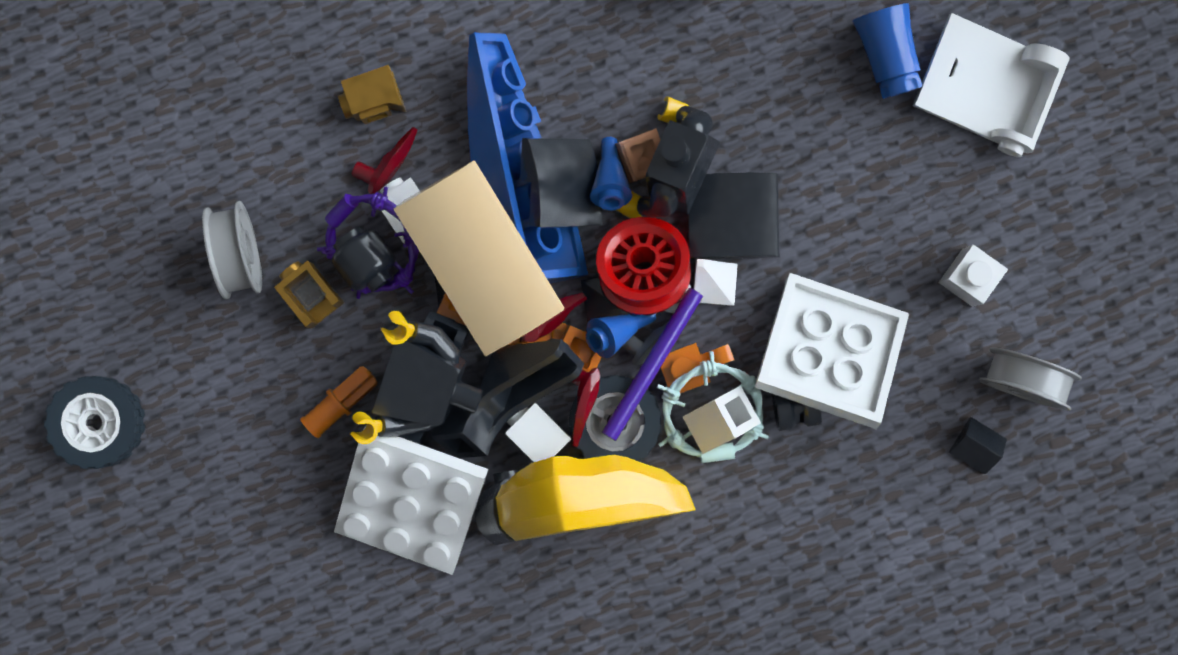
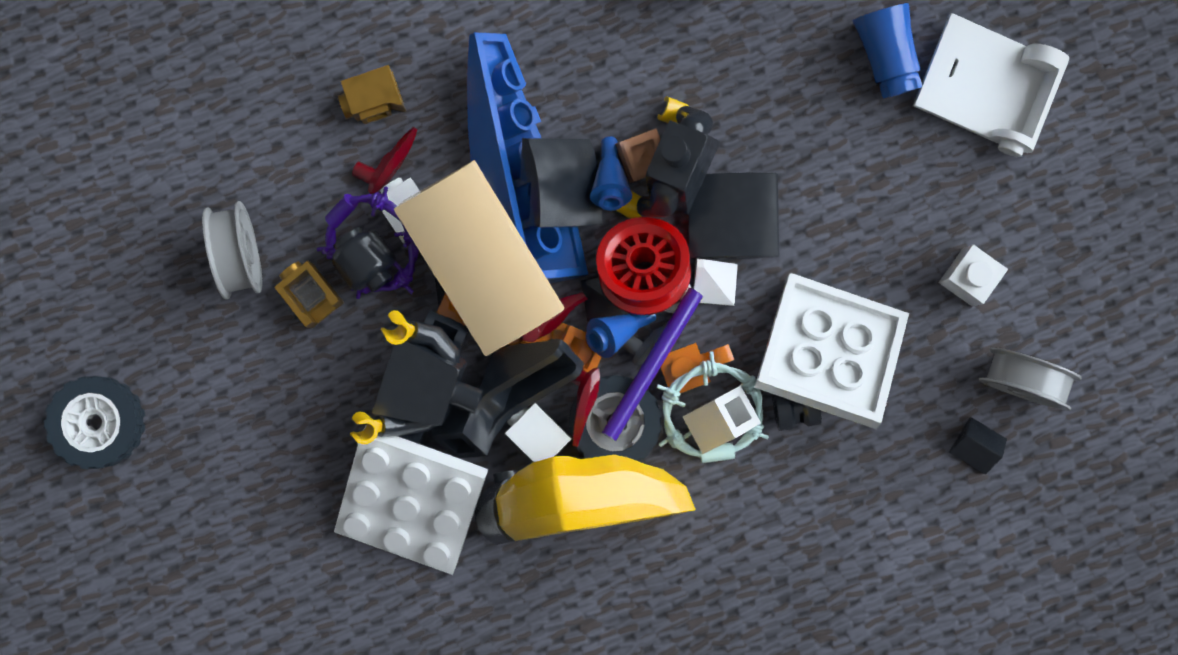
orange axle [300,366,378,439] -> none

